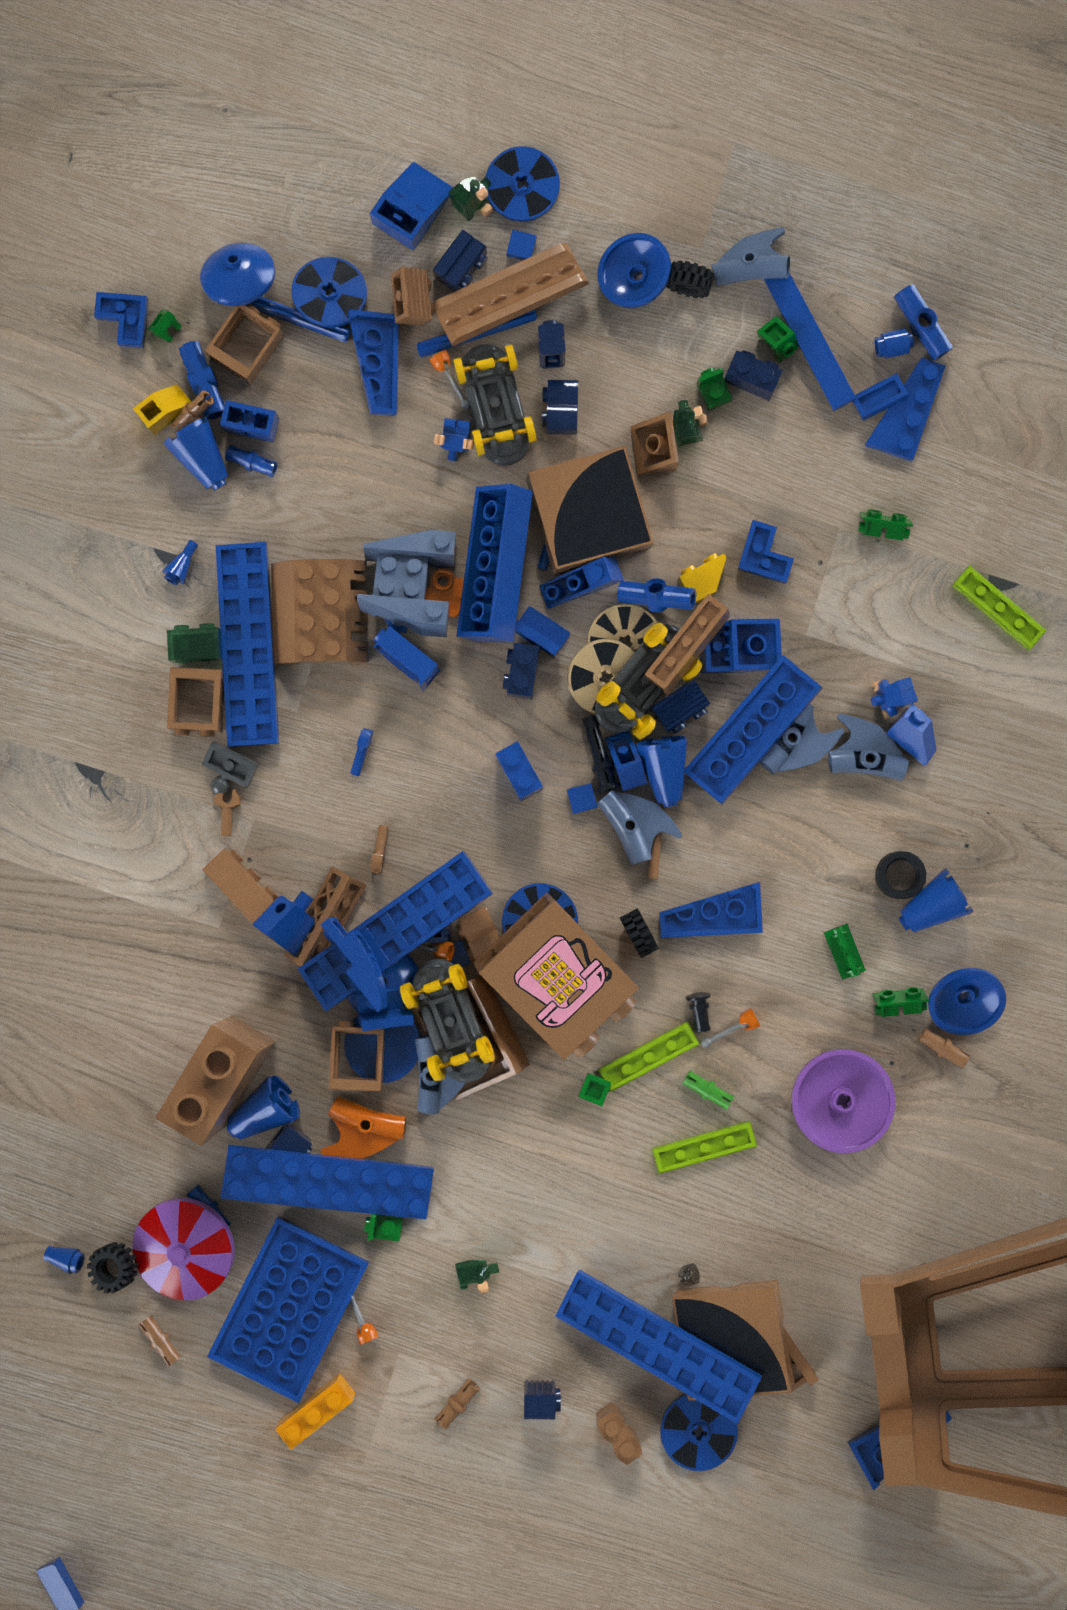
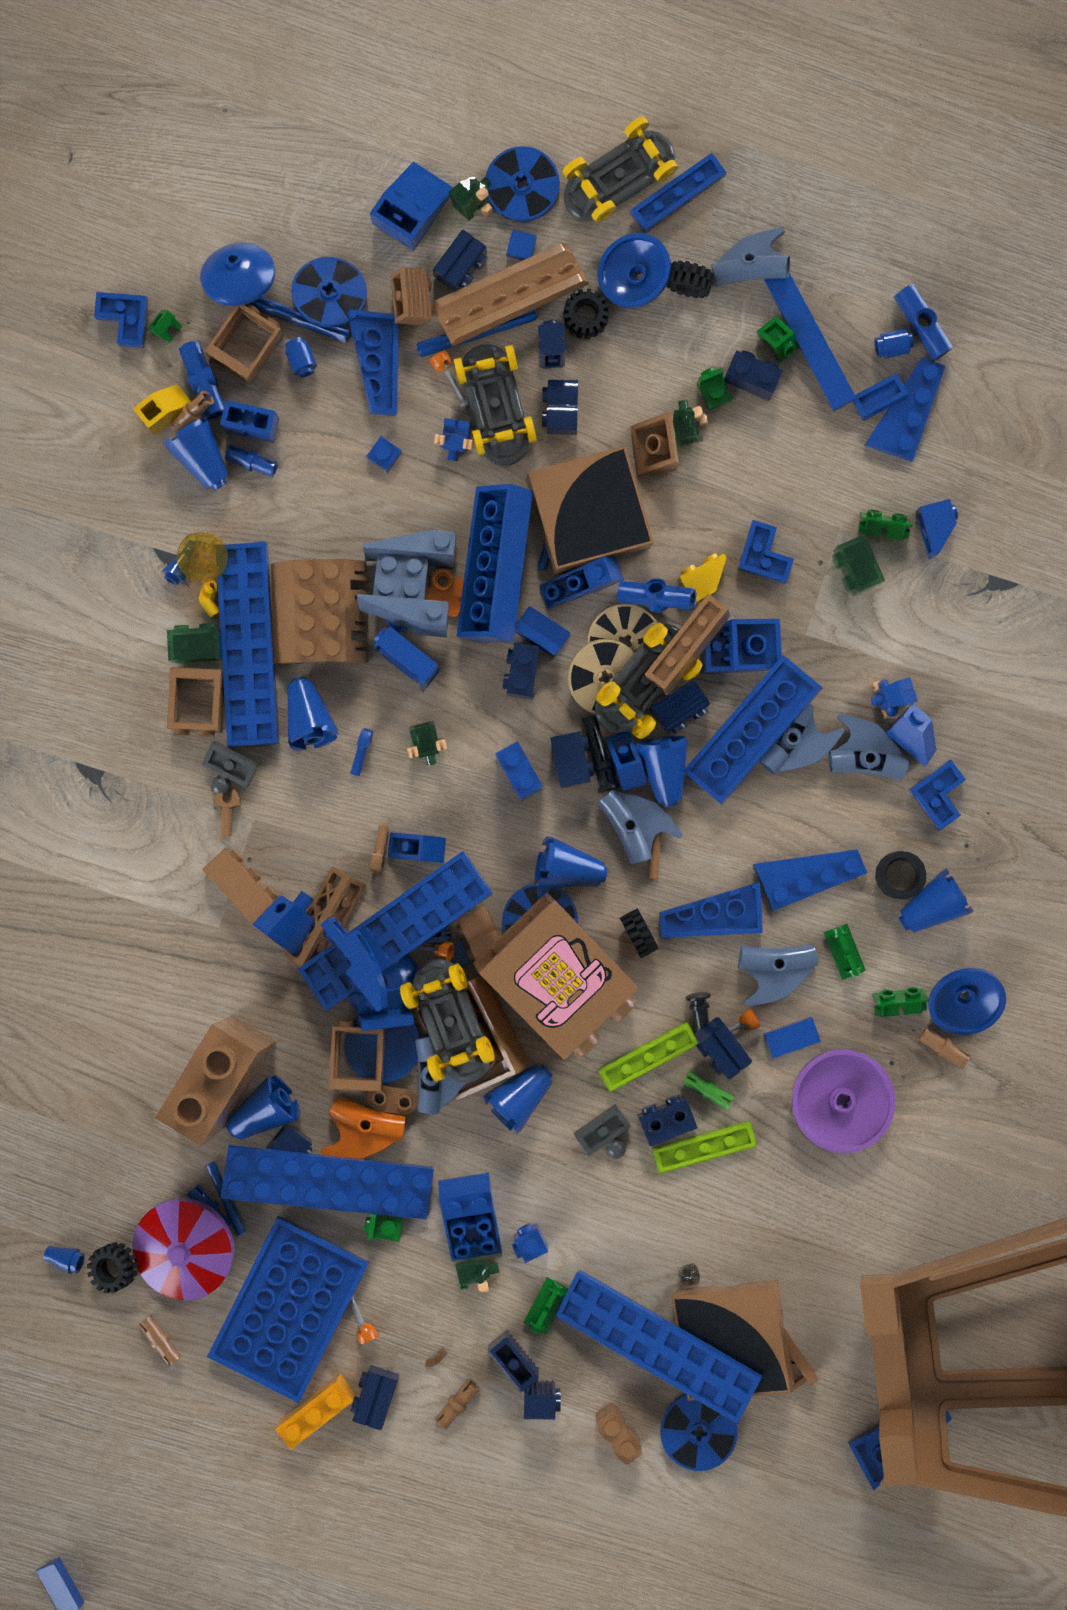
blue tile [567,783,598,814] -> none
green tile [578,1072,612,1106] -> none
lime tile [951,565,1047,651] -> none
none -> clear yellow plate [177,532,228,583]
none -> yellow arm [198,580,220,619]
none -> blue bar [205,1161,246,1236]
none -> blue brick [285,337,317,378]
none -> blue cone [288,677,339,750]
none -> dark blue brick [350,1365,399,1430]
none -> blue plate [367,436,402,473]
none -> medium nougat plate [367,1085,418,1115]
none -> blue slope [387,832,446,863]
none -> clear green piece [407,720,447,766]
none -> medium nougat leg [425,1348,447,1367]
none -> blue slope [438,1172,502,1261]
none -> blue cone [482,1064,553,1135]
none -> dark blue brick [488,1330,539,1393]
none -> blue brick [512,1223,548,1263]
none -> green hinge [523,1277,569,1335]
none -> blue cone [534,836,608,887]
none -> dark blue brick [550,731,595,789]
none -> dark grey piece [562,116,678,223]
none -> black tyre [563,288,609,339]
none -> dark grey plate [574,1104,631,1159]
none -> blue plate [630,153,727,233]
none -> dark blue brick [637,1095,698,1146]
none -> dark blue brick [694,1017,752,1079]
none -> sand blue pin [738,943,818,1006]
none -> blue wing [753,849,867,911]
none -> blue tile [763,1017,821,1058]
none -> clear green brick [832,534,885,596]
none -> blue plate [909,760,966,831]
none -> blue slope [915,499,958,559]

